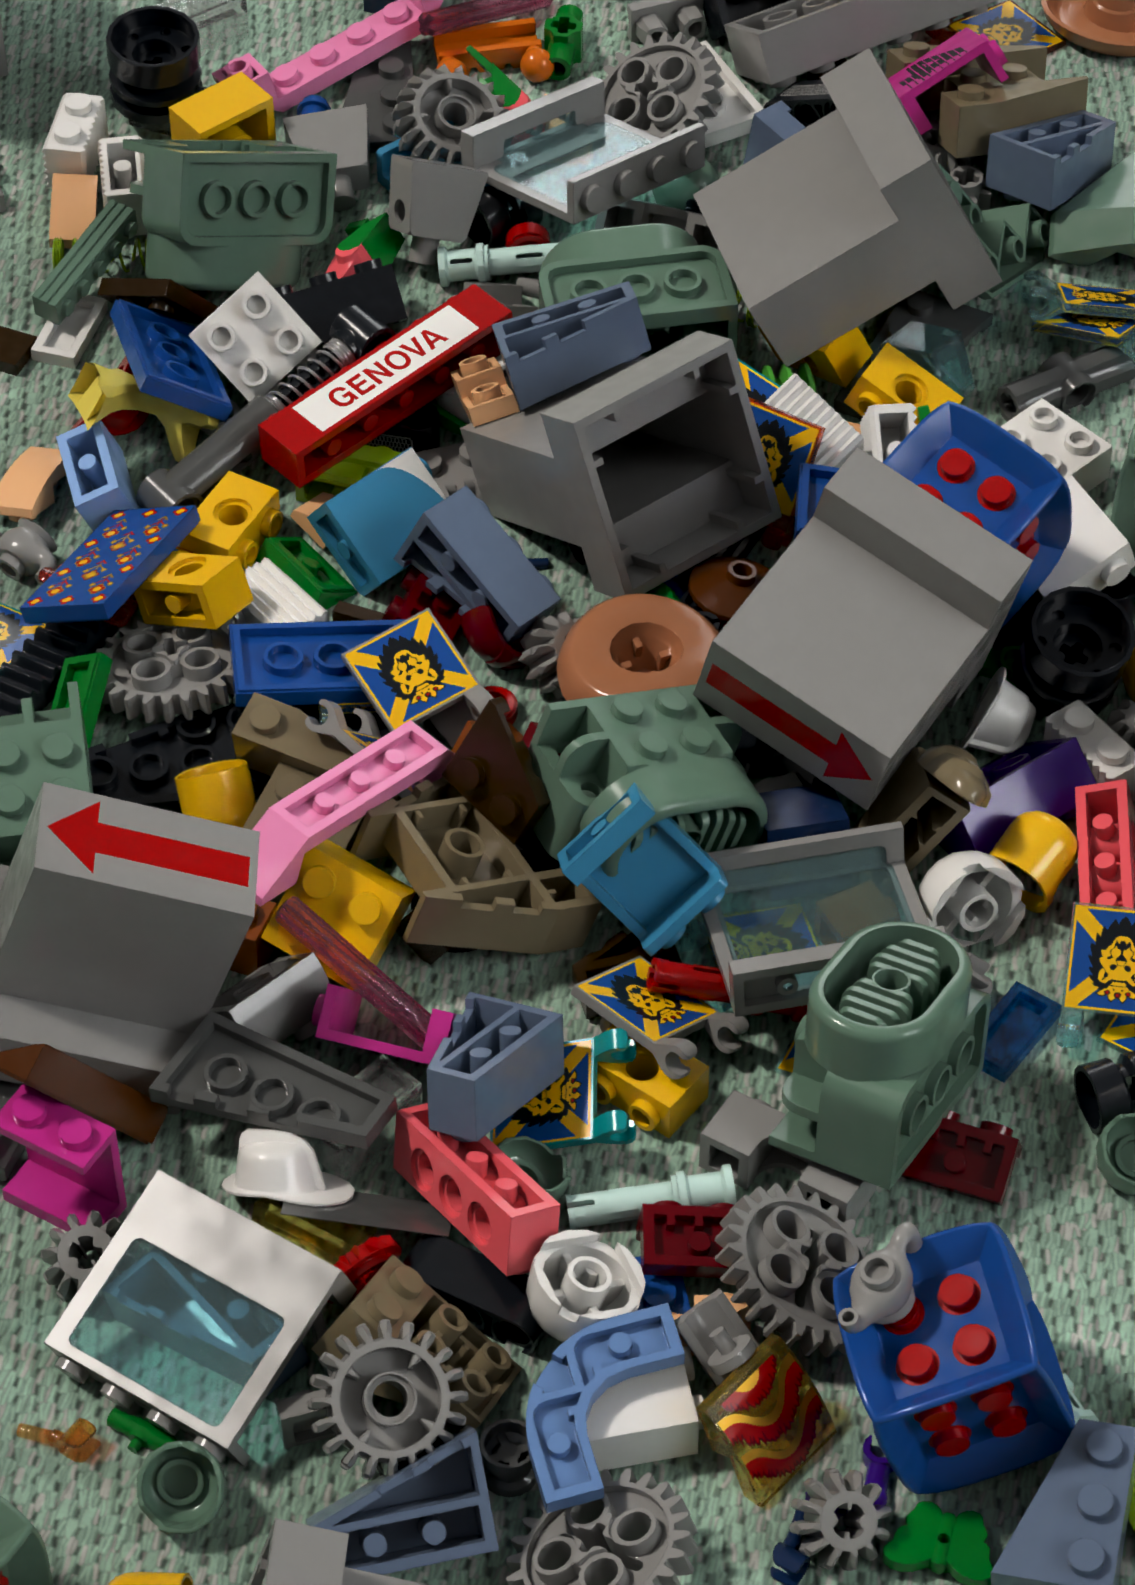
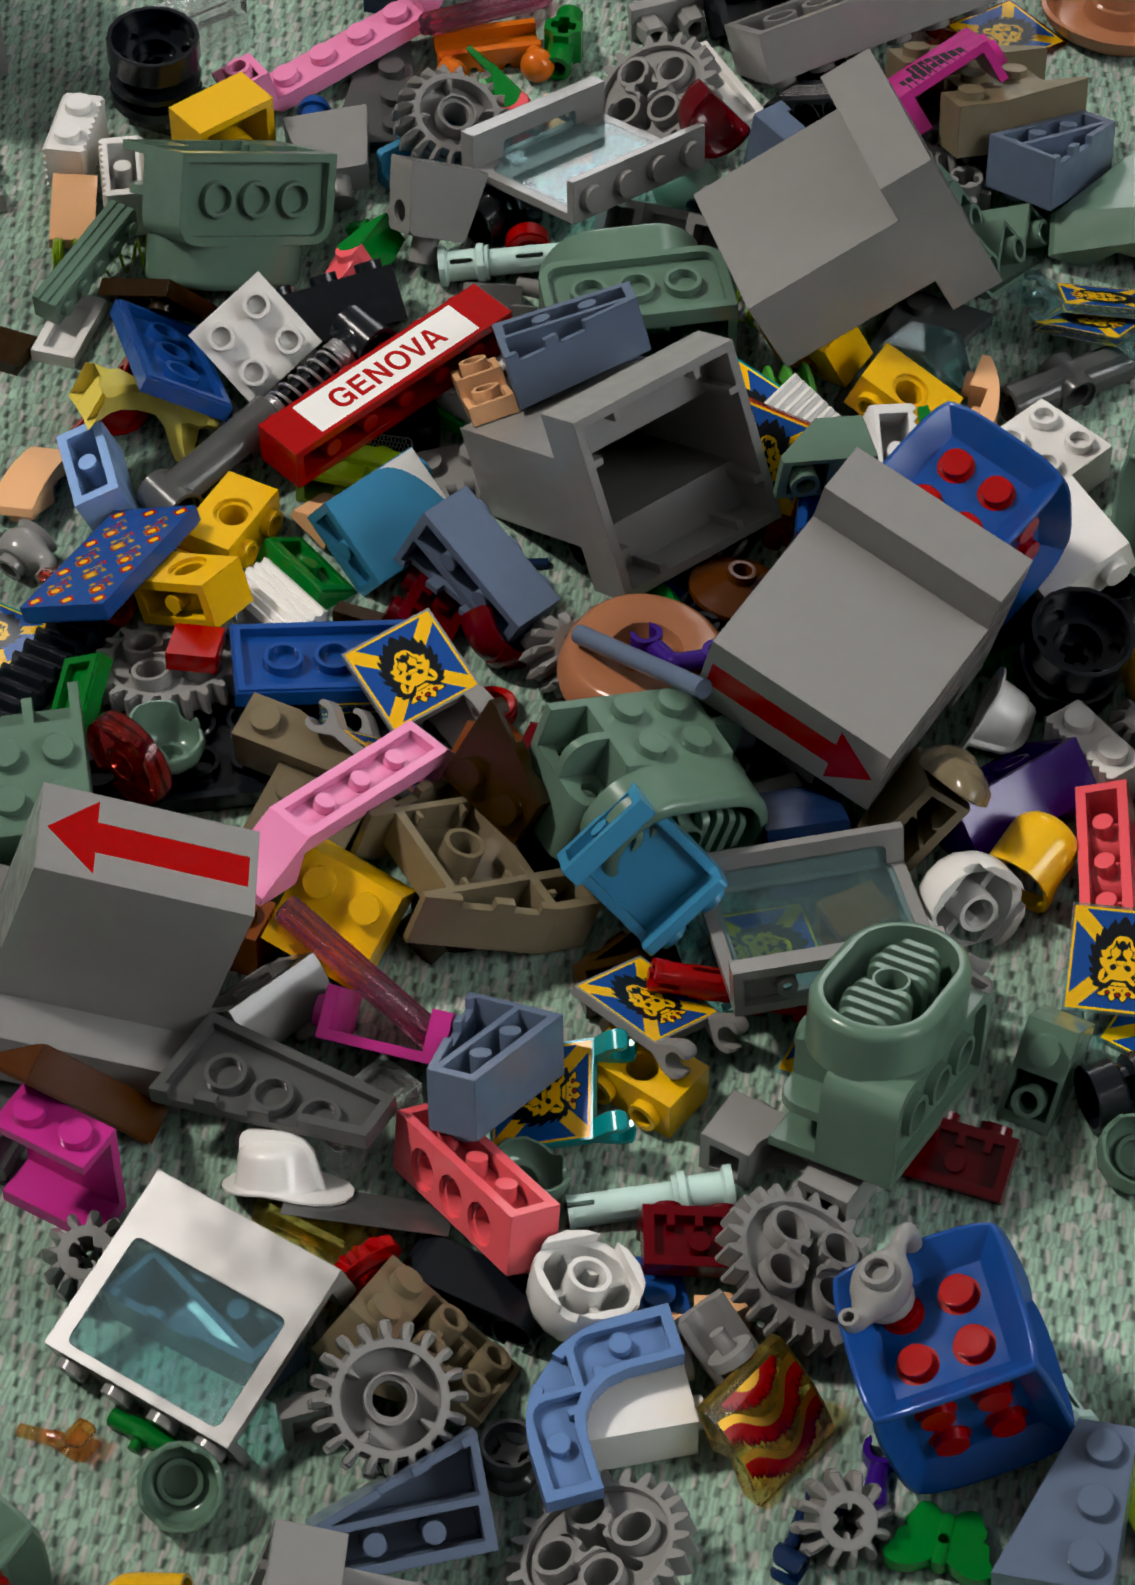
yellow helmet [174,759,256,828] -> none
clear blue tile [982,981,1062,1083] -> none
none -> clear red tile [87,710,172,806]
none -> sand green hair [127,700,205,775]
none -> red tile [165,623,226,674]
none -> sand blue bar [571,624,712,699]
none -> dark purple arm [630,622,714,672]
none -> dark red helmet [678,78,751,159]
none -> sand green slope [773,415,878,499]
none -> light nougat slope [961,354,1000,424]
none -> sand green slope [996,1005,1096,1136]

